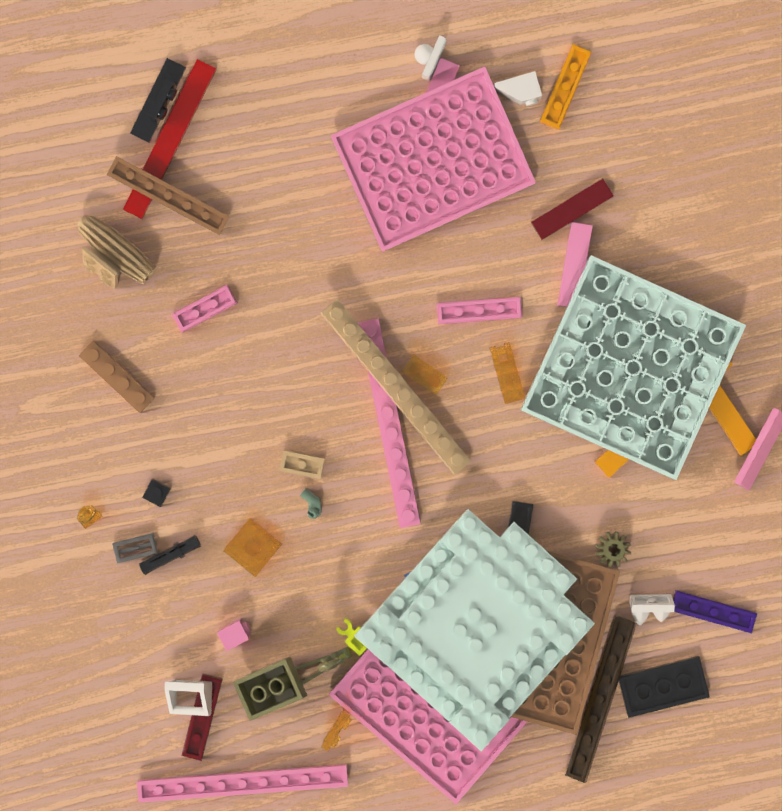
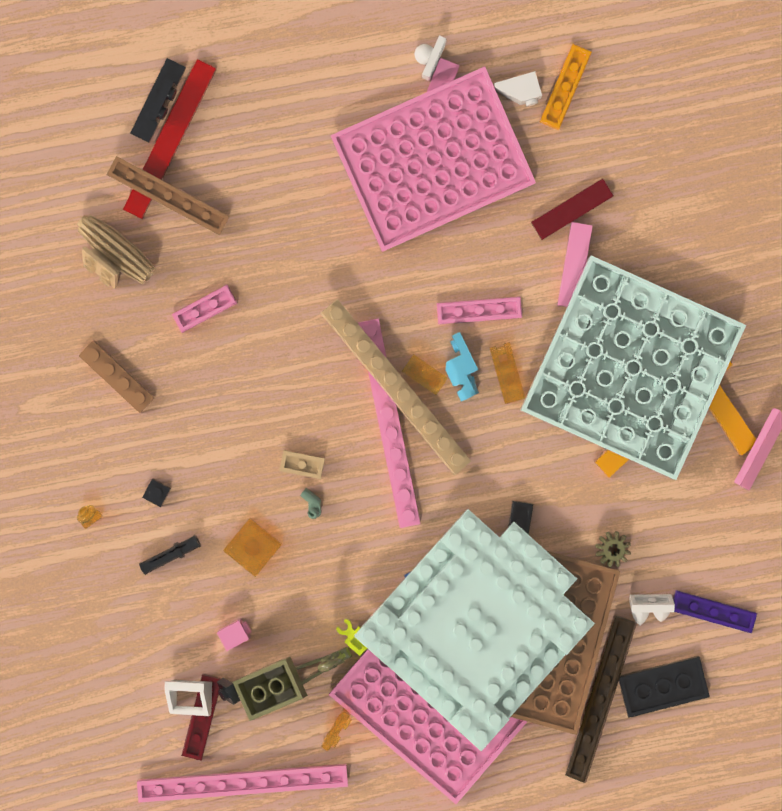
flat silver tile [112,533,159,564] -> none
none -> black plate [217,678,240,705]
none -> medium azure plate [445,332,479,402]

